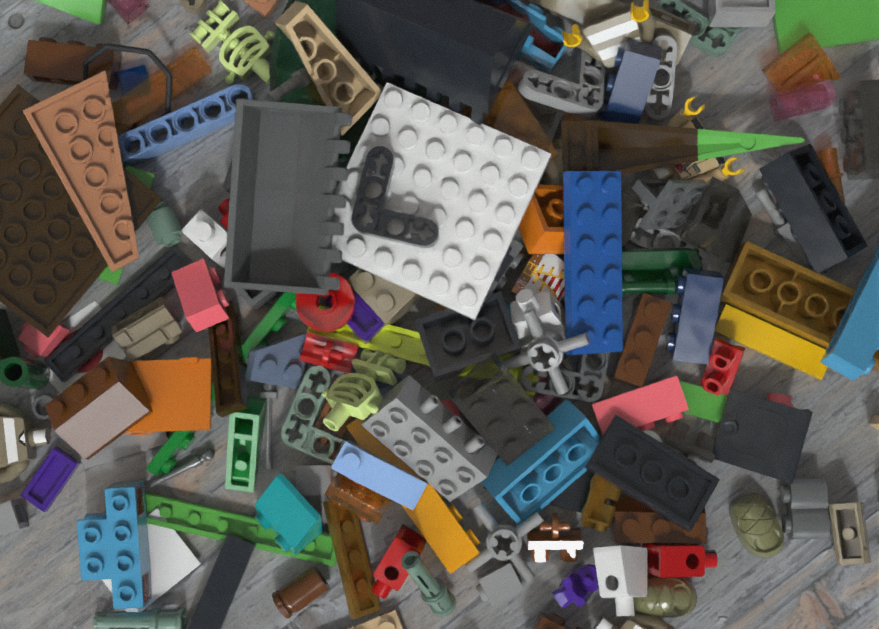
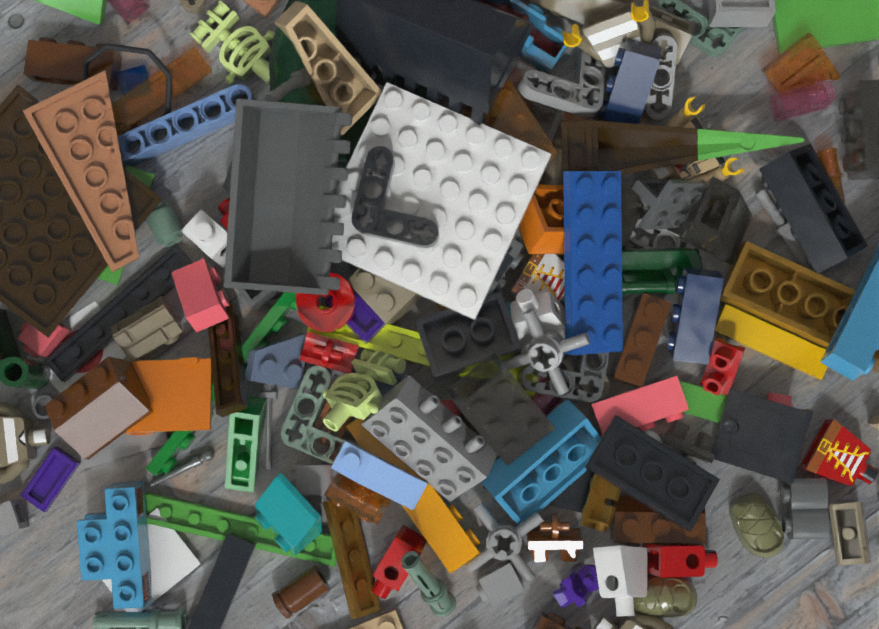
none -> torso [798,419,878,486]

